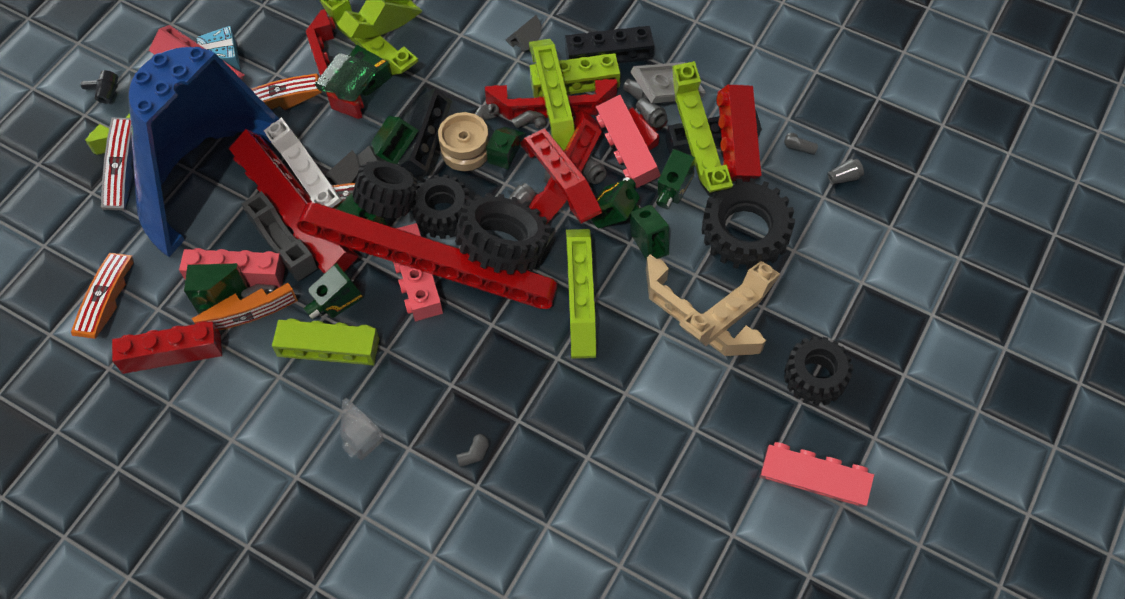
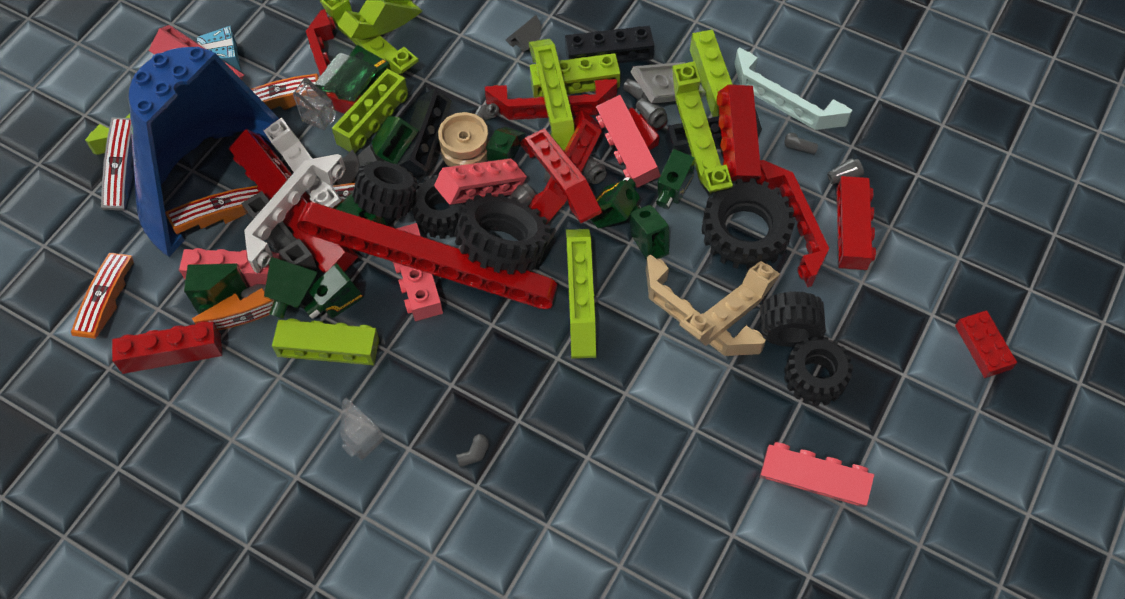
black piece [81,70,118,104] -> none
dark grey arm [512,110,546,129] -> none
none -> slope [165,185,259,234]
none -> white slope [244,154,346,273]
none -> dark green torso [264,257,317,319]
none -> clear slope [293,78,336,130]
none -> lime brick [332,68,408,153]
none -> coral brick [434,158,527,205]
none -> lime brick [690,30,733,117]
none -> light aqua slope [735,47,852,130]
none -> red slope [756,160,829,287]
none -> black tyre [761,291,826,347]
none -> red brick [836,176,876,270]
none -> red piece [955,310,1017,378]

